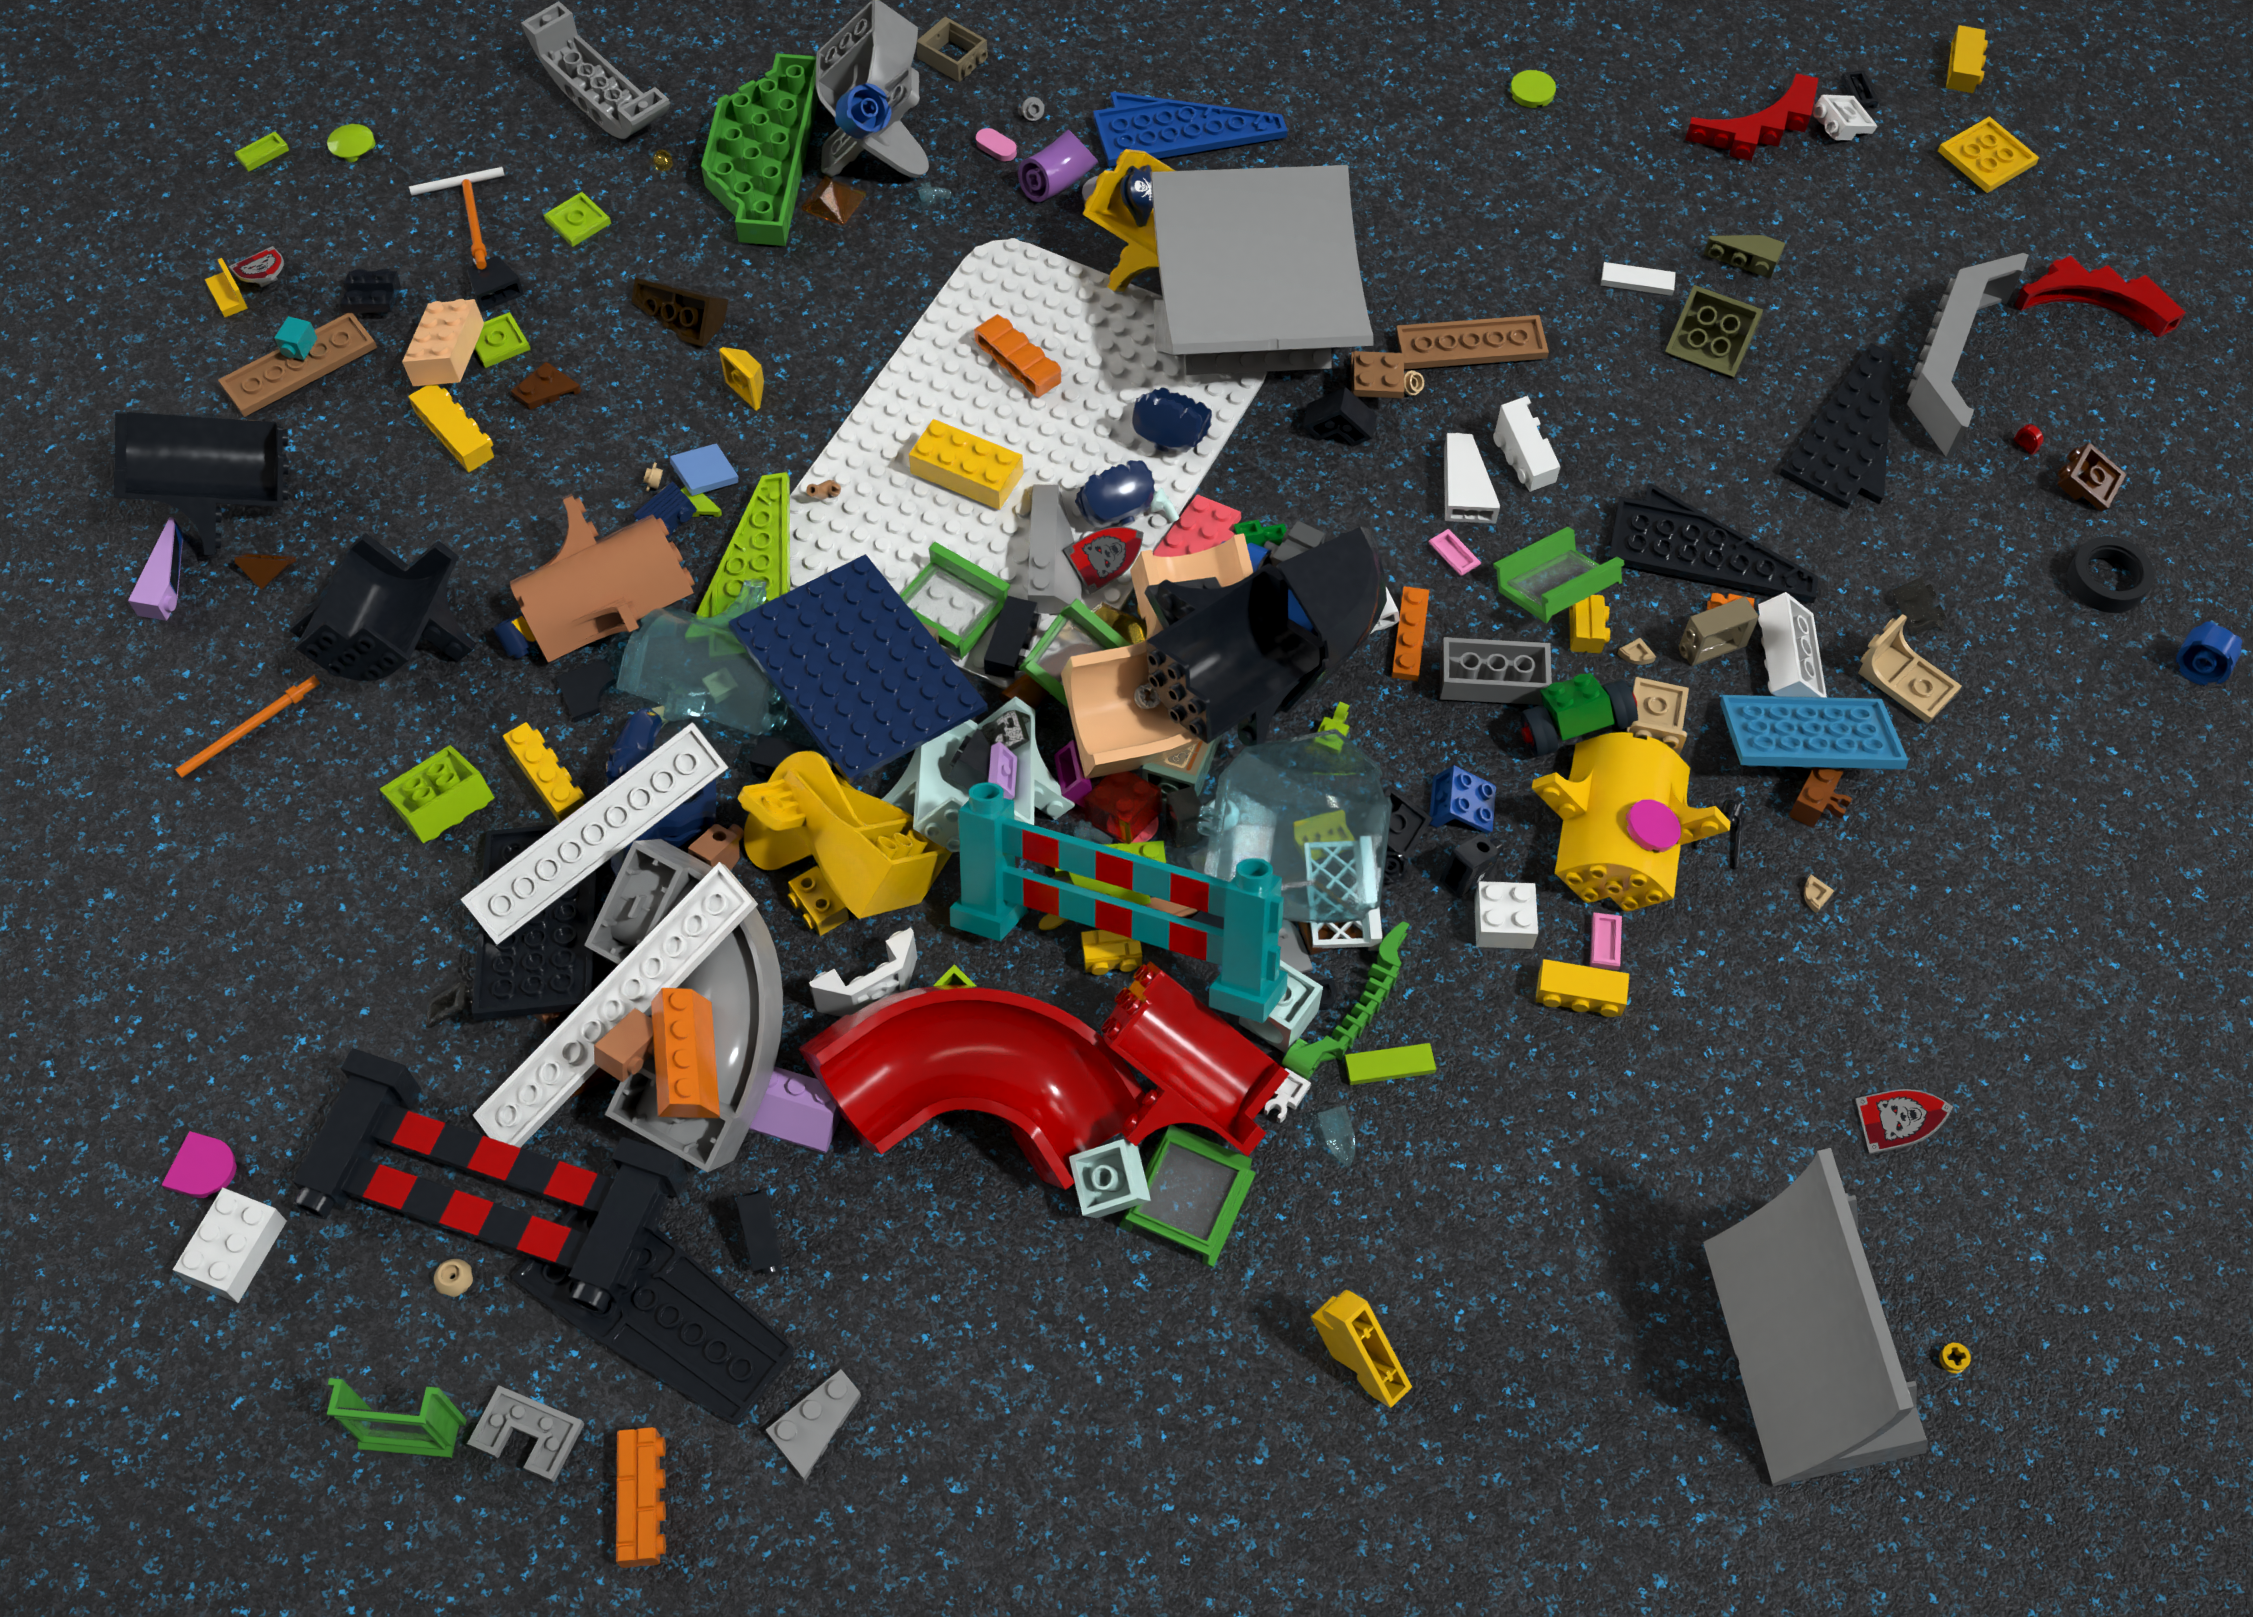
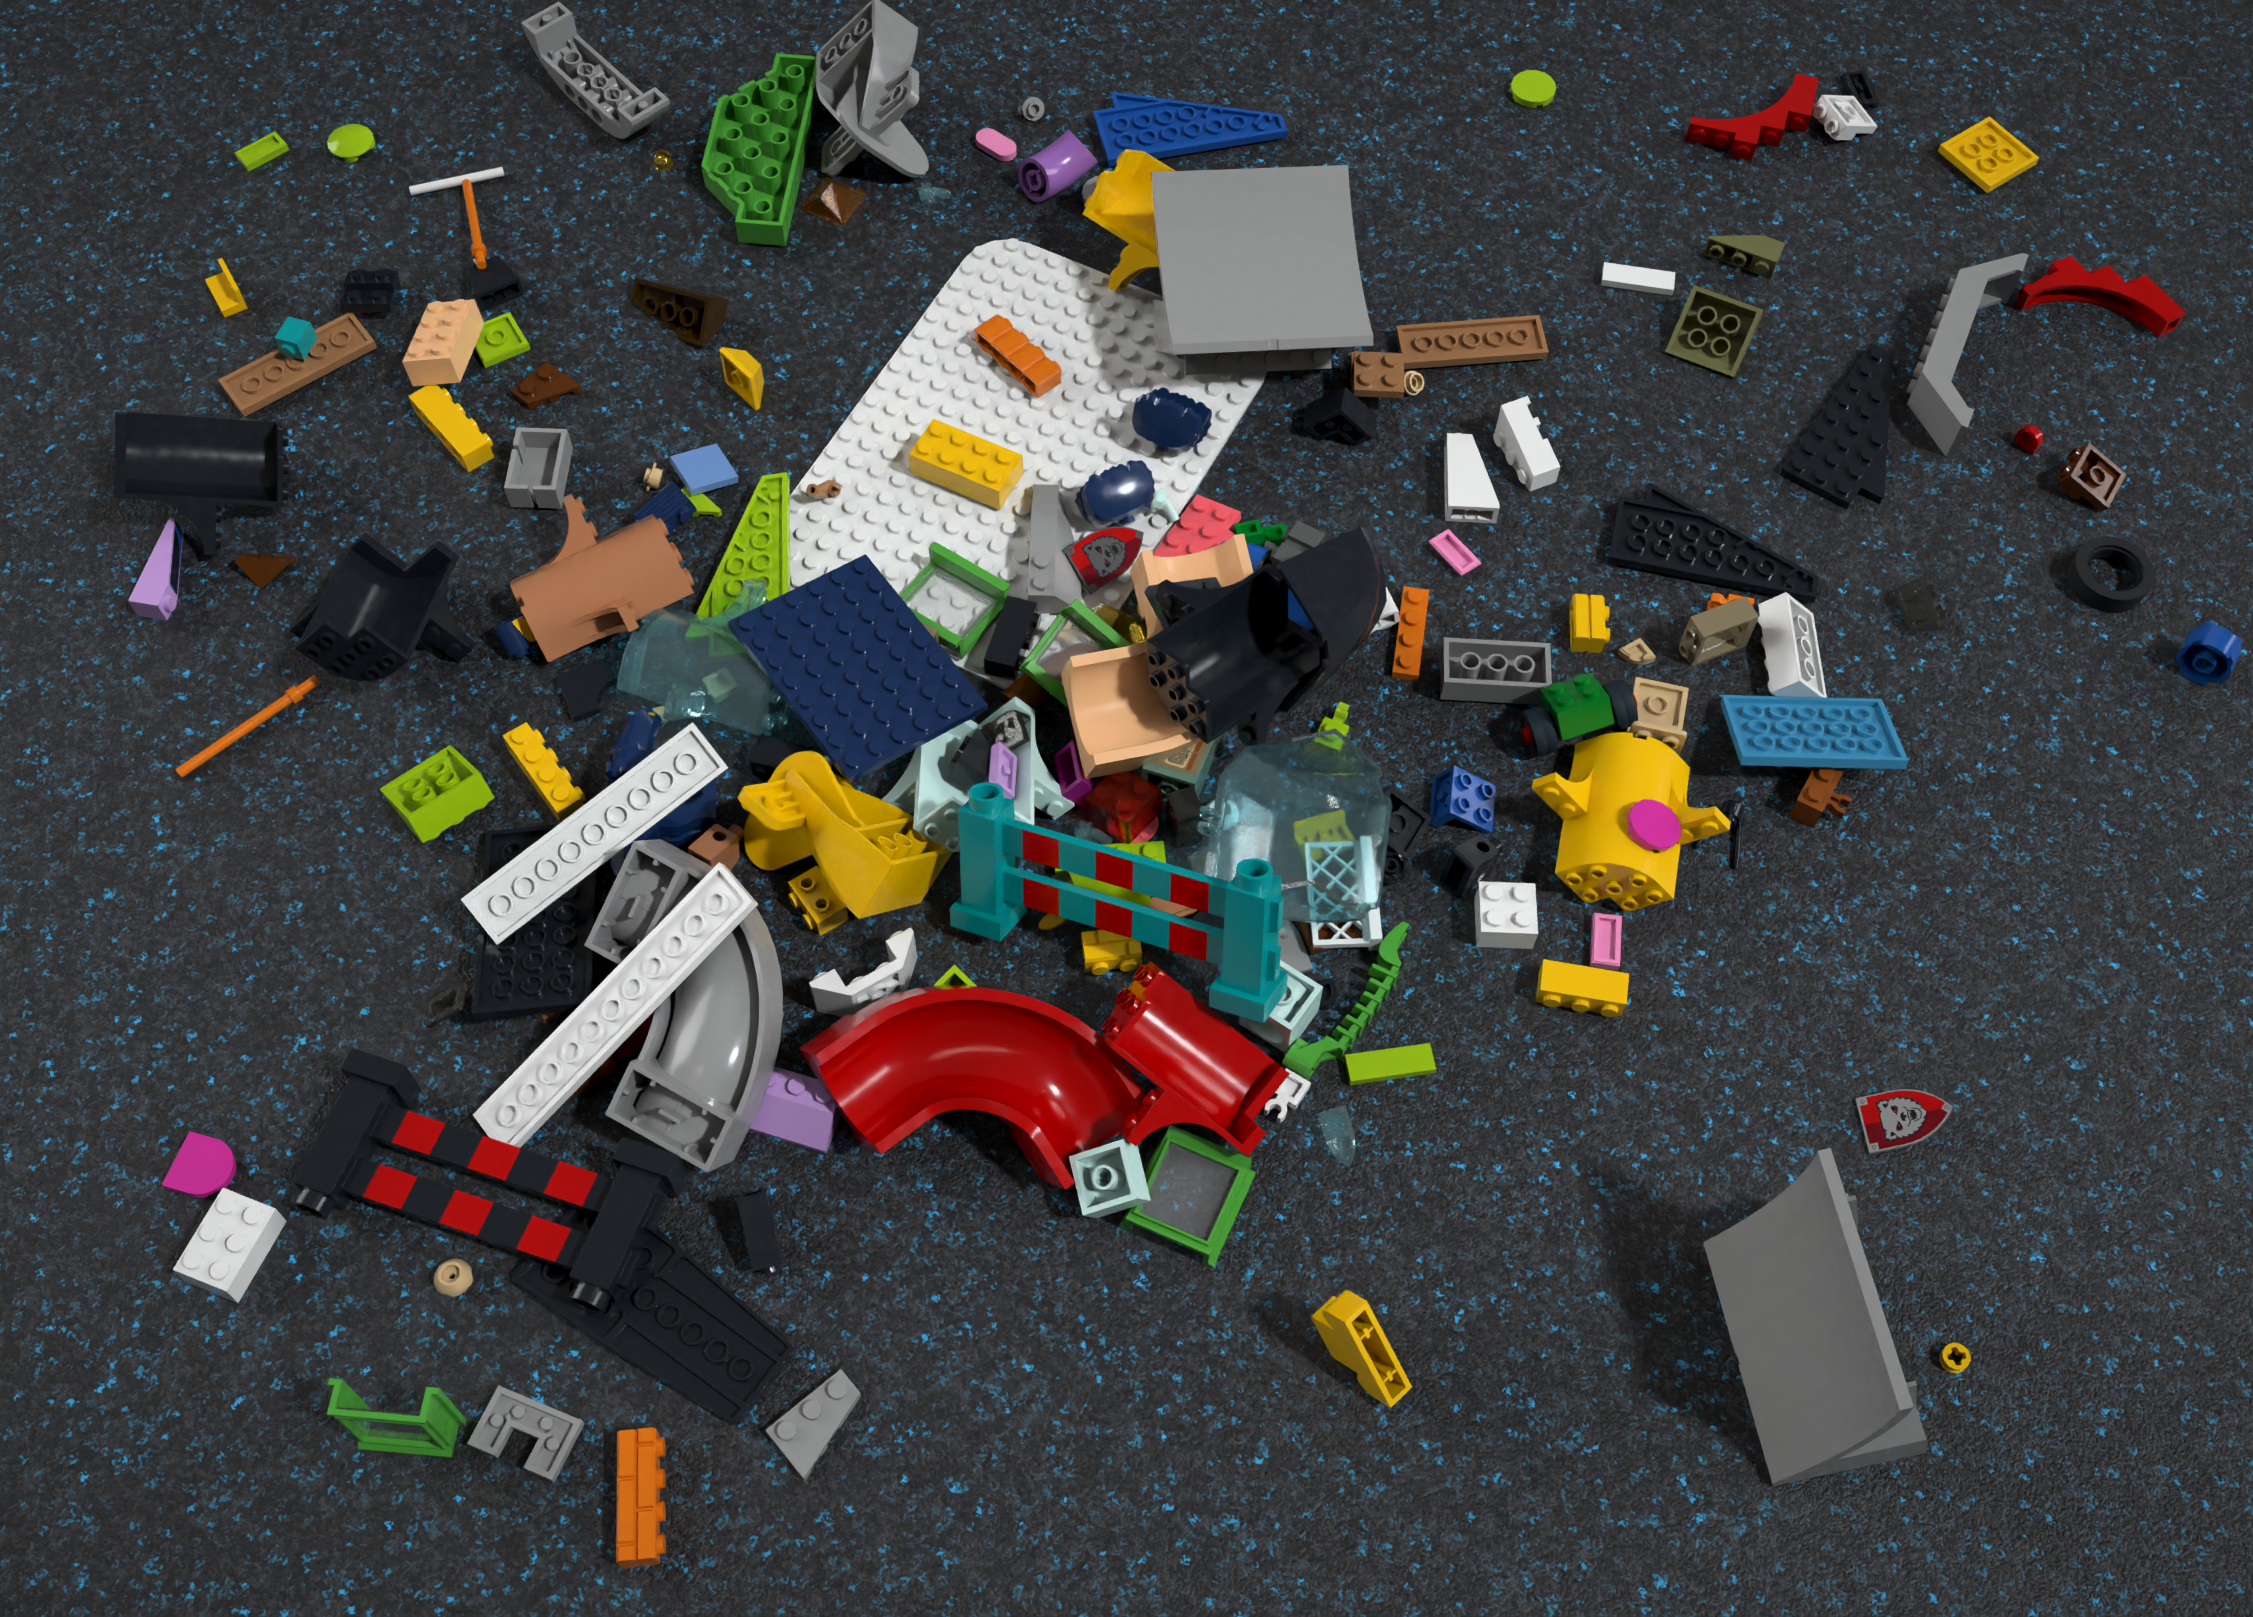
shield [229,246,284,288] -> none
lime tile [544,192,611,247] -> none
nougat brick [594,1008,654,1082] -> none
orange slope [651,988,720,1118] -> none
blue brick [835,83,891,140] -> none
dark tan window [916,16,988,82] -> none
dark blue hat [1120,165,1153,227] -> none
white bush [1134,683,1161,709] -> none
bright green piece [1493,527,1624,624] -> none
tan tile [1804,875,1834,914] -> none
tan bracket [1858,614,1962,723] -> none
yellow brick [1946,25,1988,93] -> none
none -> light grey piece [504,427,573,509]

